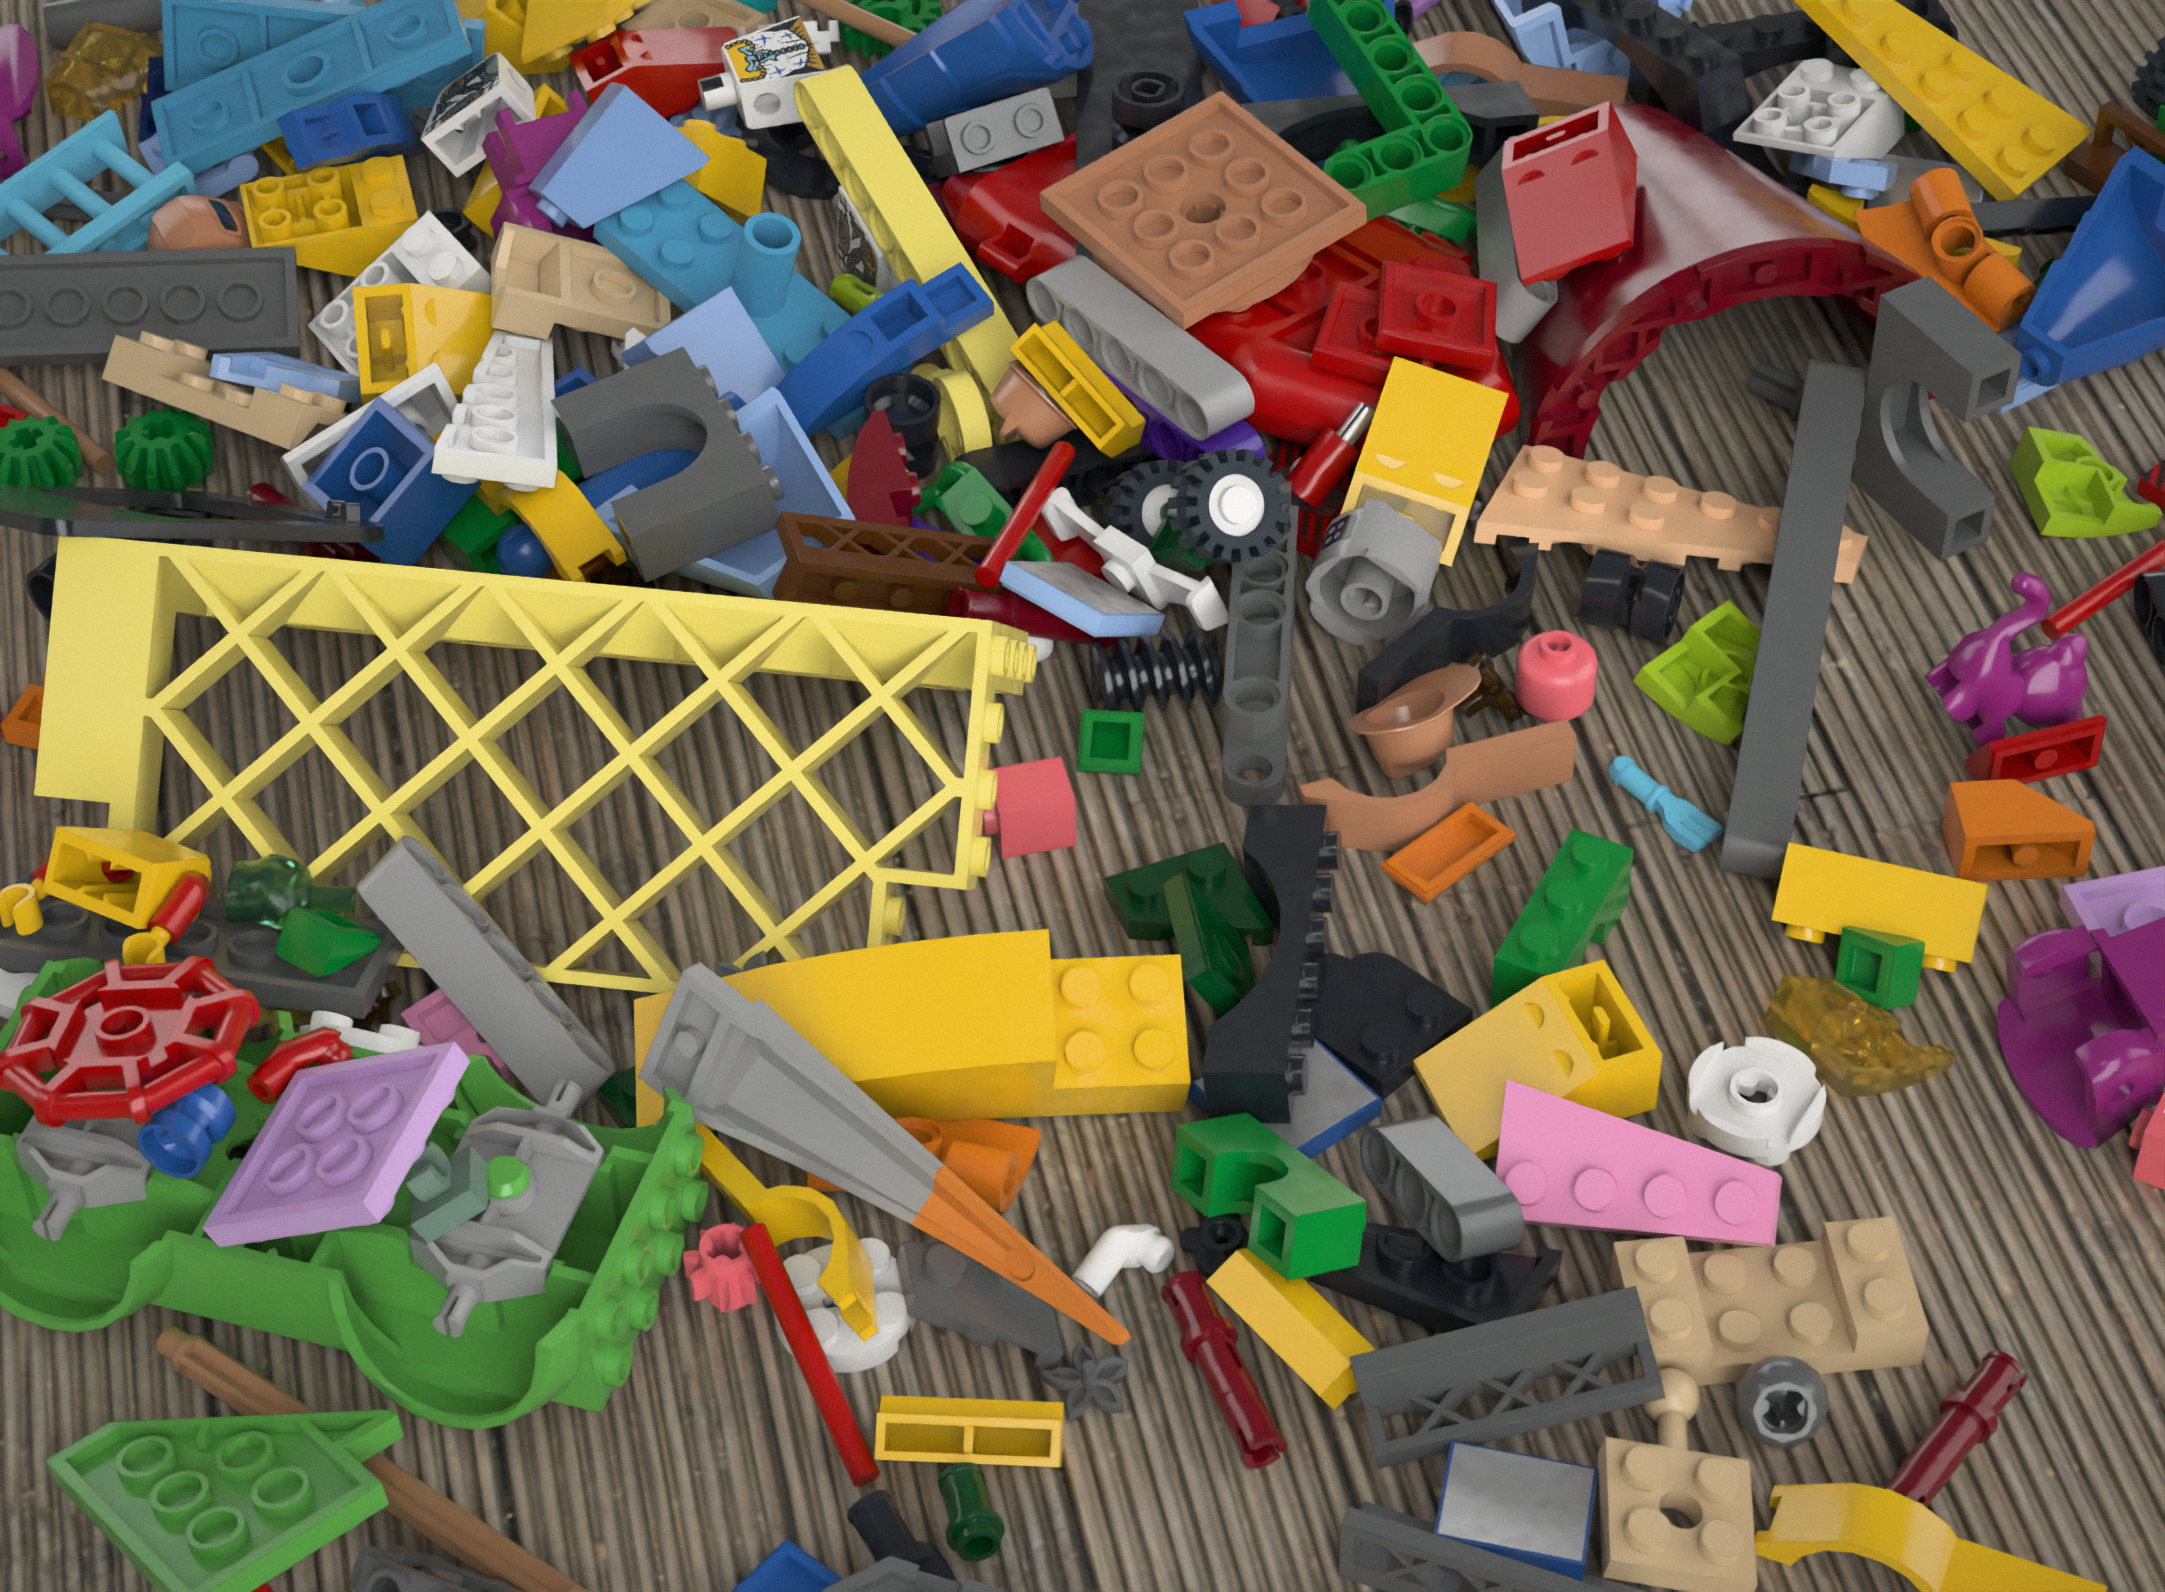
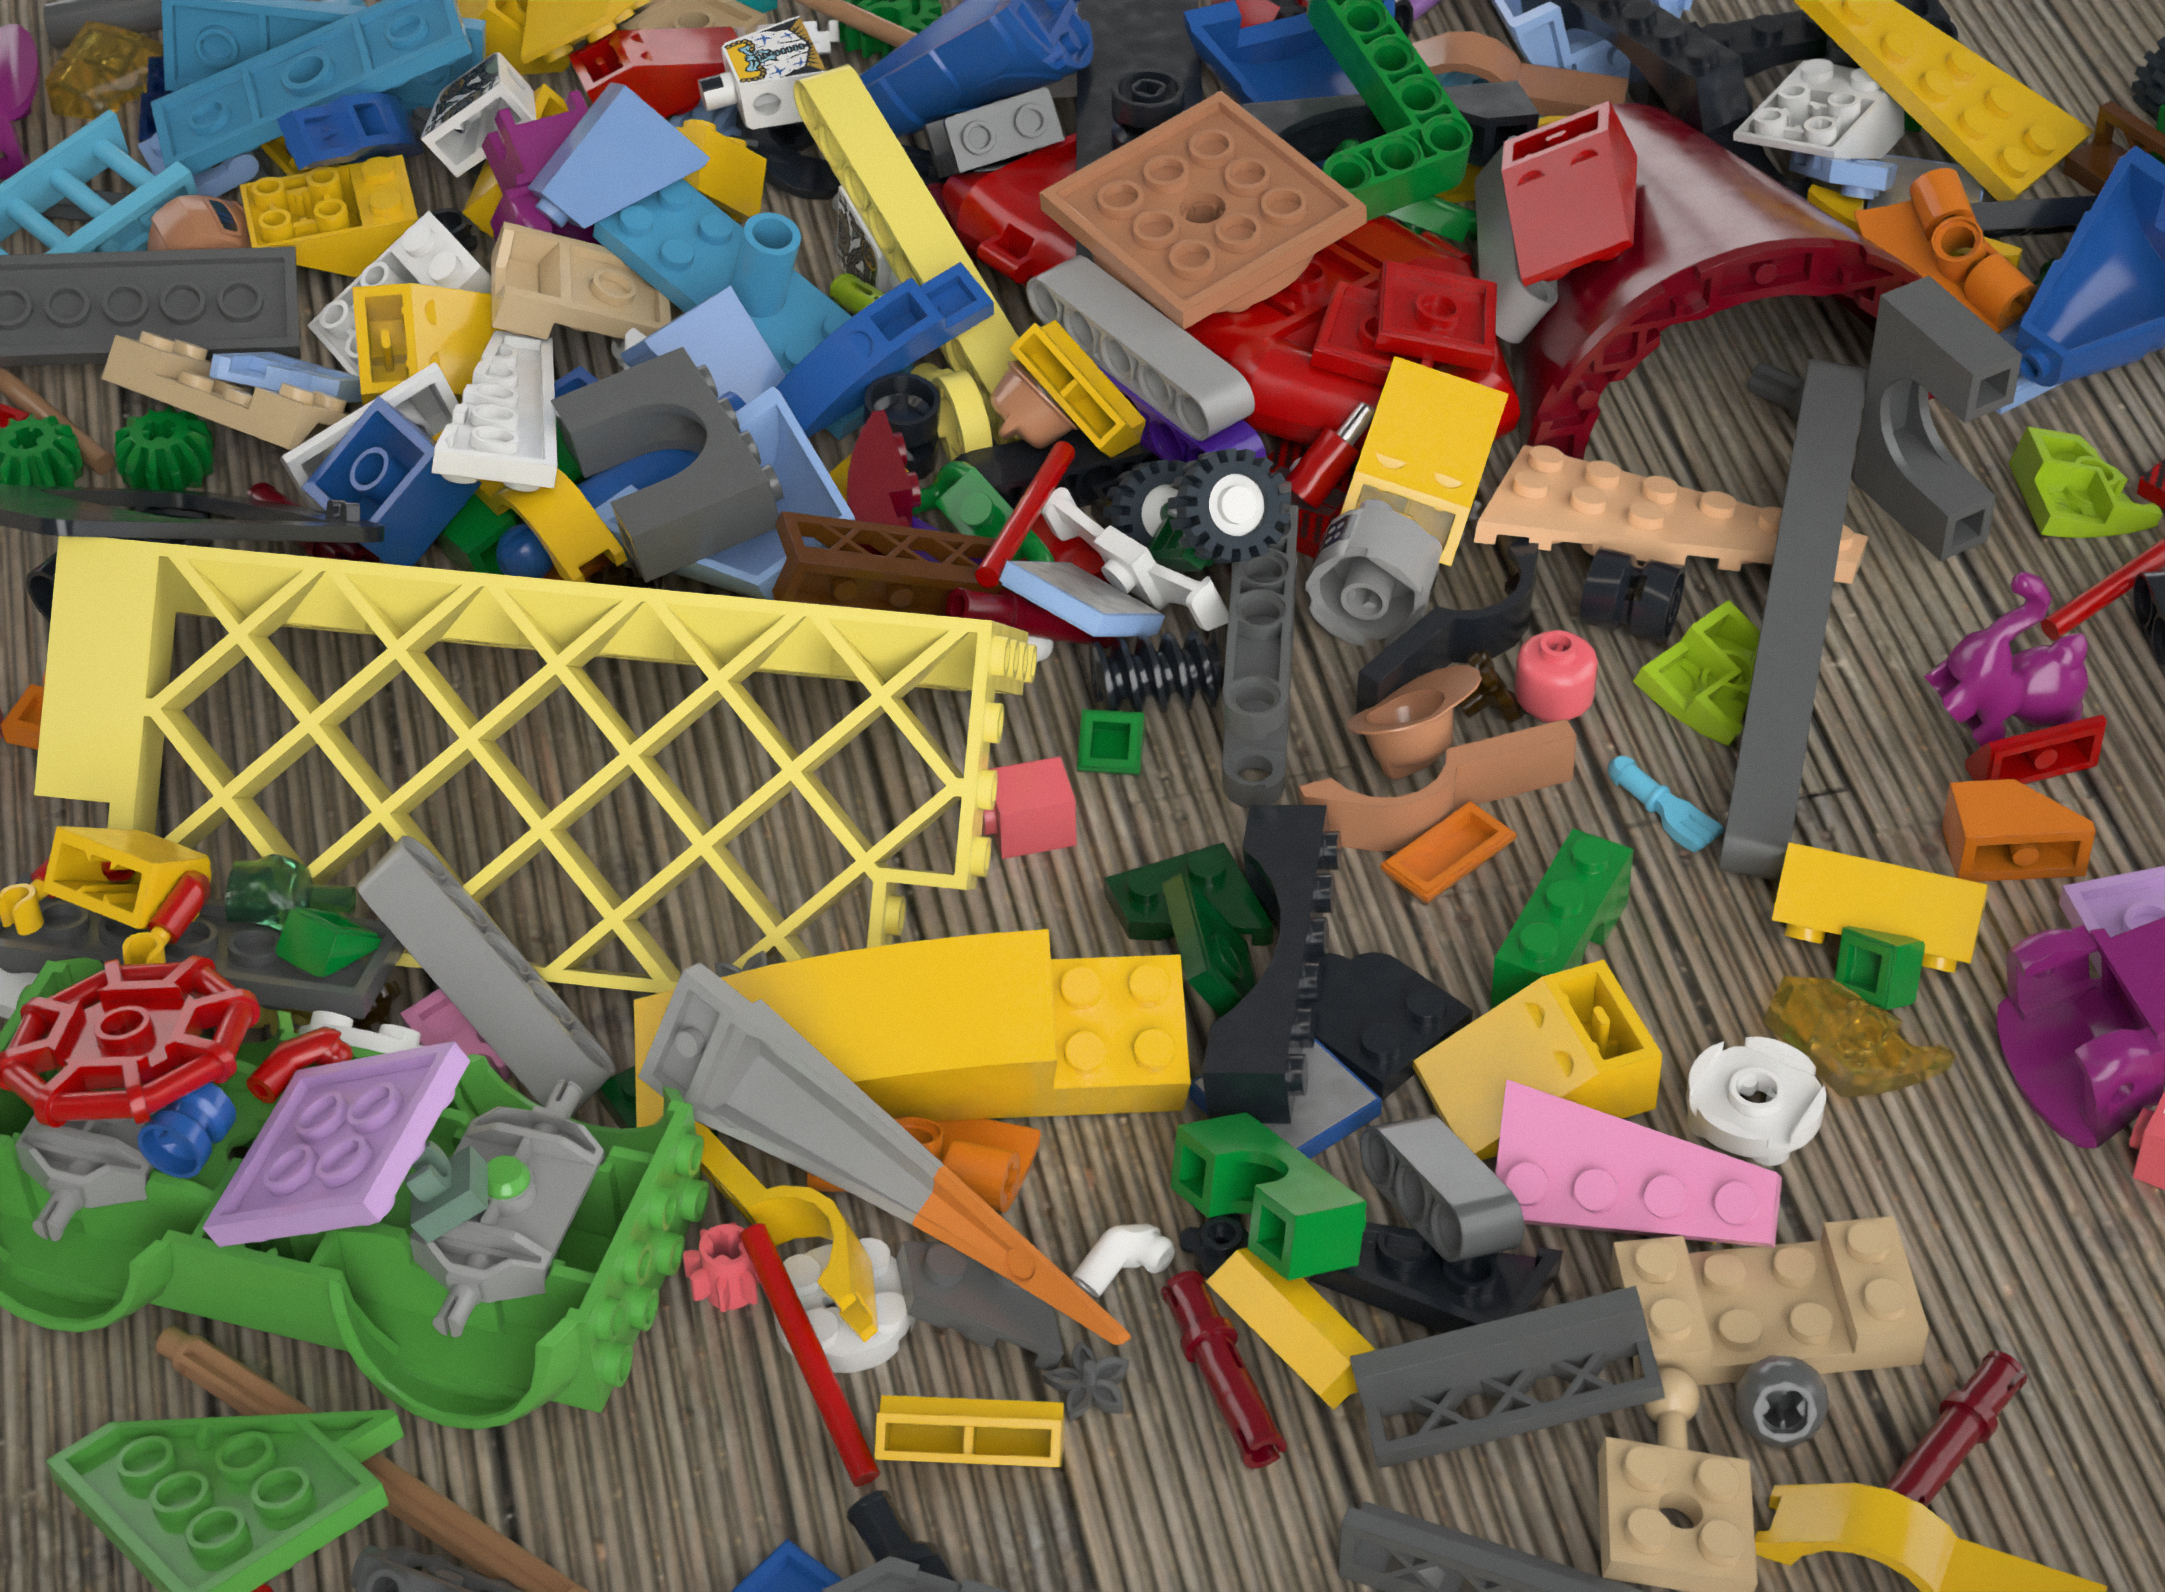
dark green pin [937,1462,1005,1561] -> none
flat silver tile [1434,1441,1598,1581] -> none

